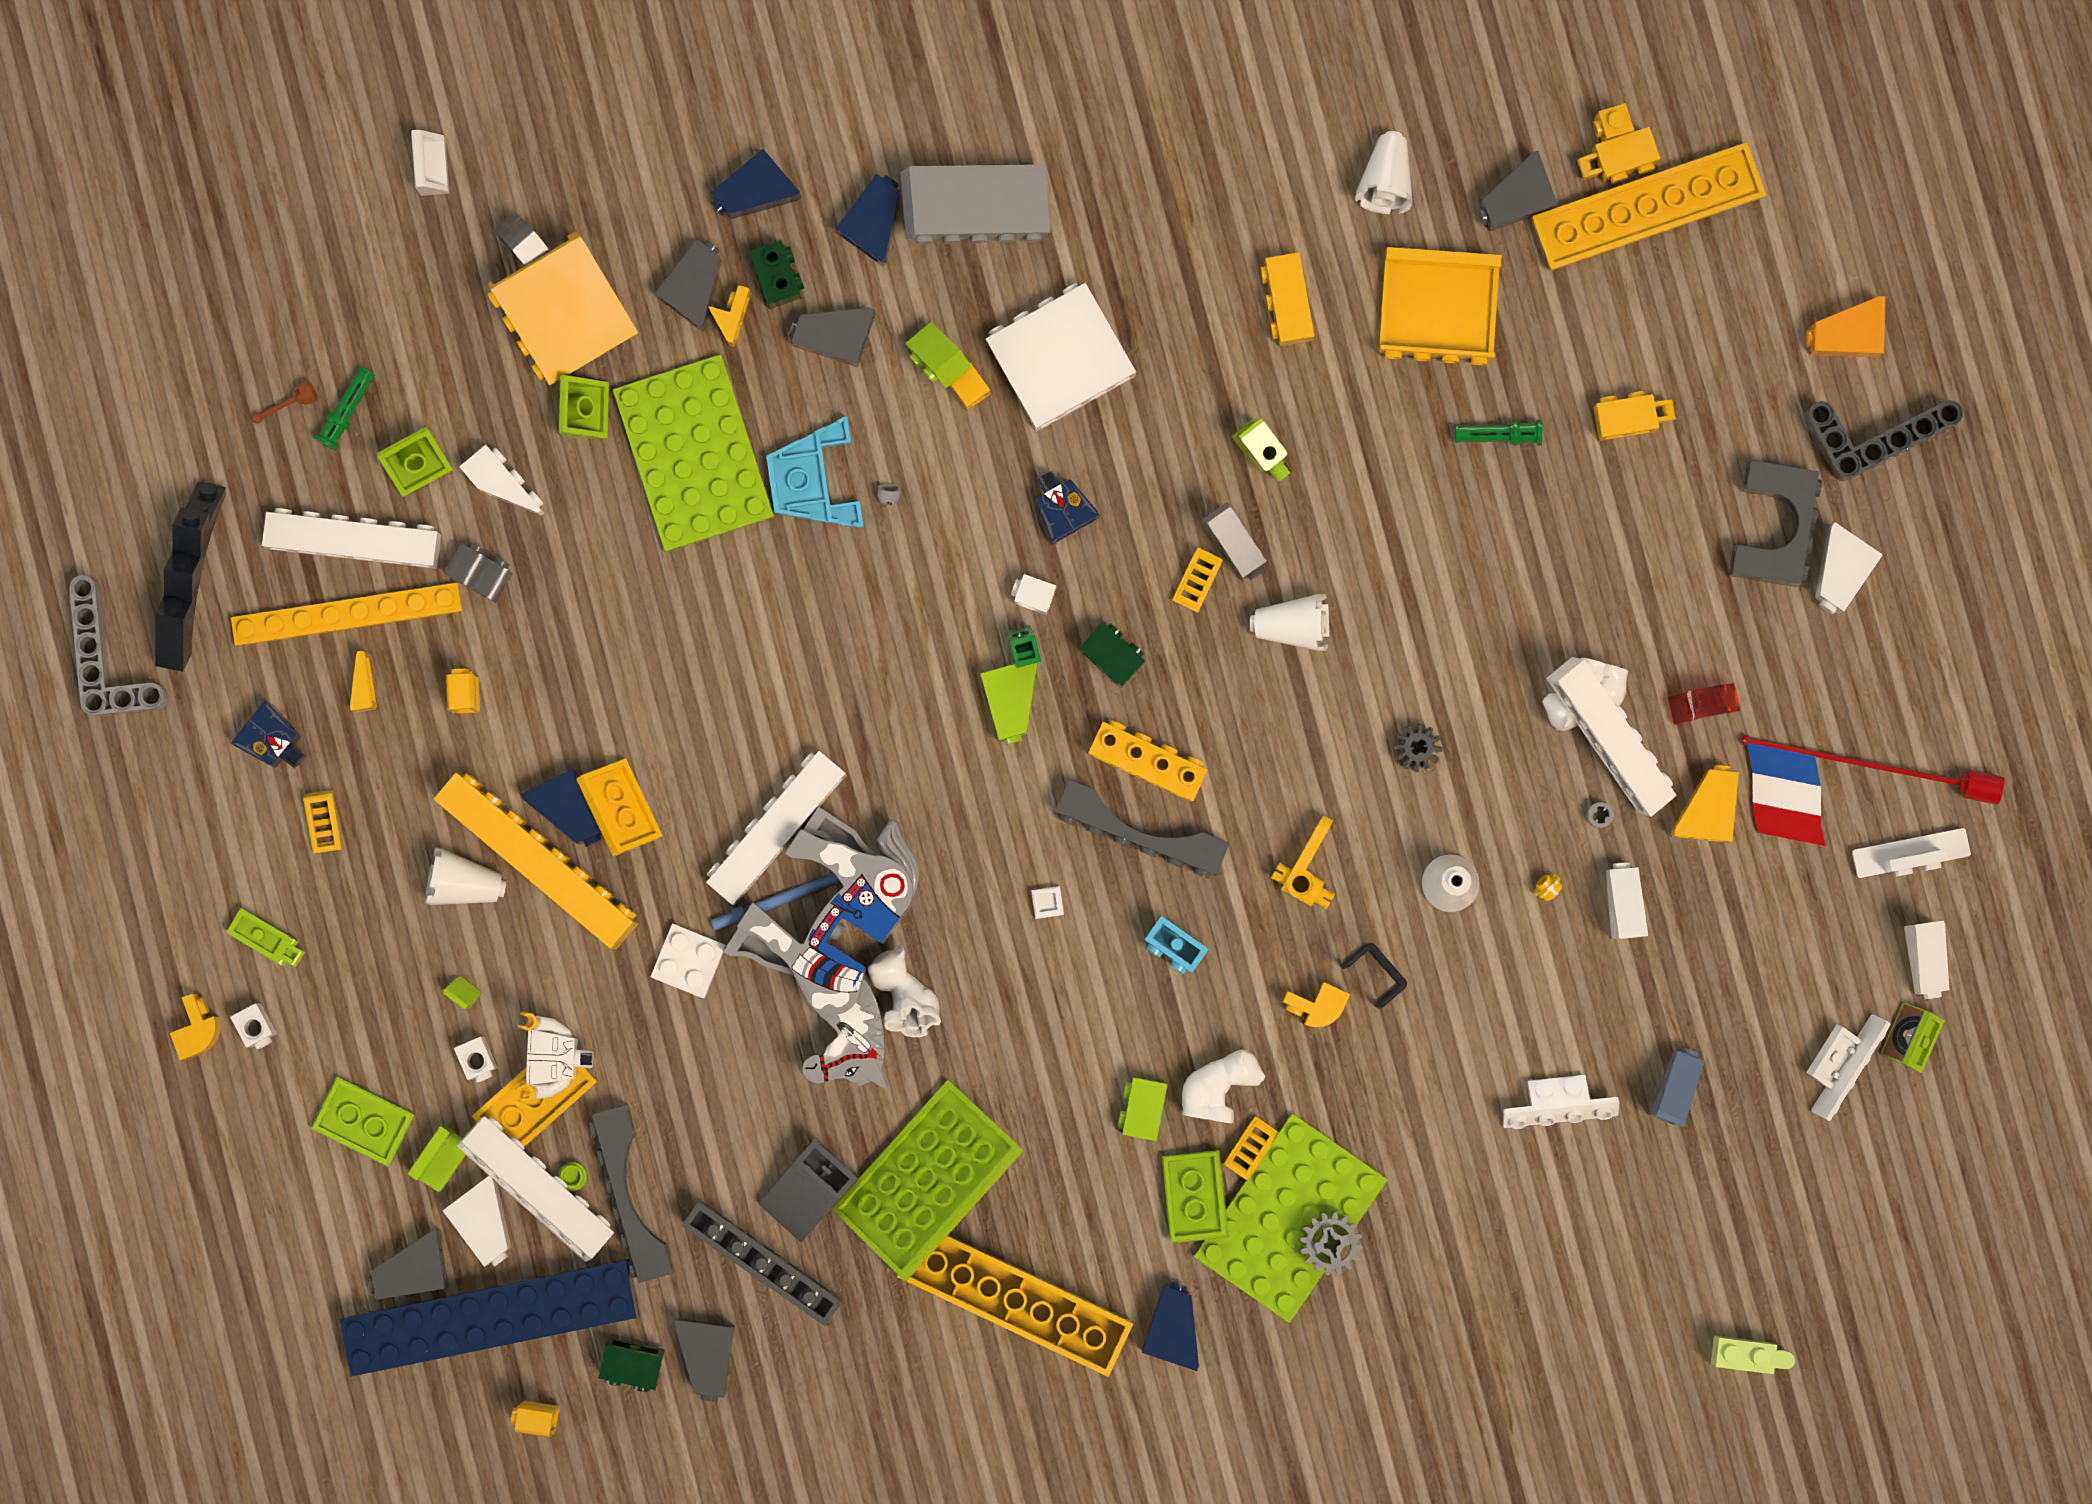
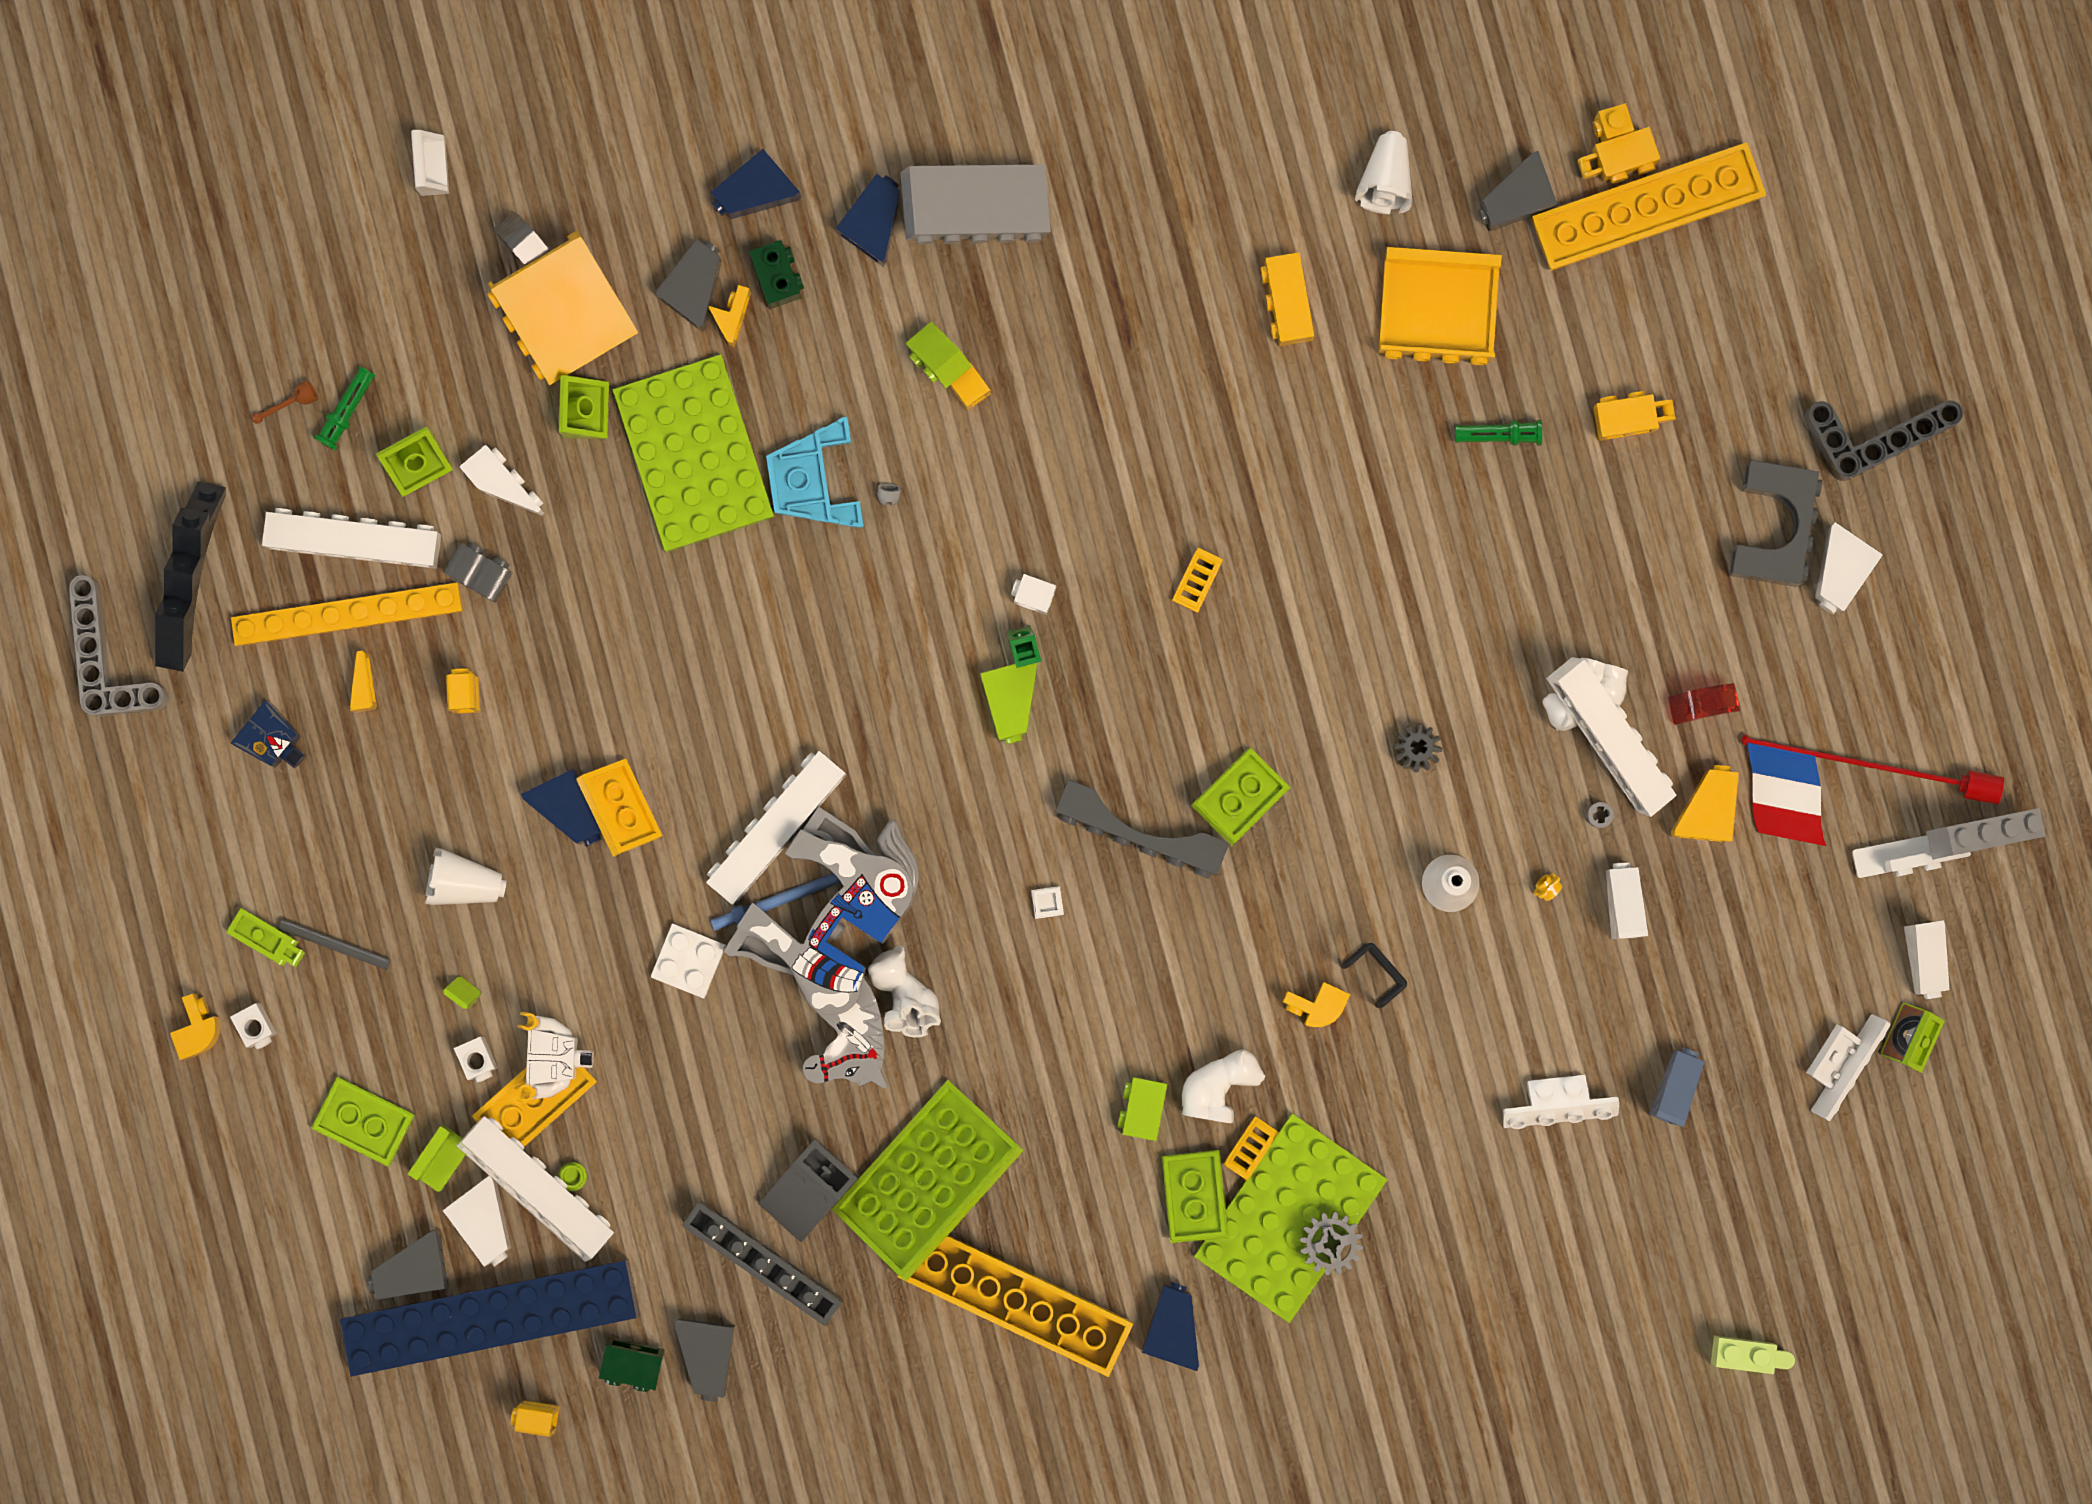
yellow slope [303,790,342,854] -> none
yellow brick [434,773,639,950] -> none
dark grey arch [589,1105,675,1283] -> none
dark grey slope [789,308,876,368] -> none
white panel [986,283,1136,432] -> none
dark blue torso [1036,471,1100,545] -> none
dark green brick [1079,622,1145,688] -> none
yellow brick [1088,720,1208,803] -> none
medium azure brick [1144,916,1209,975] -> none
slope [1202,502,1266,581] -> none
torso [1231,418,1292,482] -> none
white cone [1250,594,1329,651] -> none
yellow piece [1271,815,1335,910] -> none
light orange slope [1806,296,1885,358] -> none
none -> dark grey bar [279,919,391,970]
none -> lime tile [1191,747,1291,846]
none -> light grey brick [1926,808,2046,860]

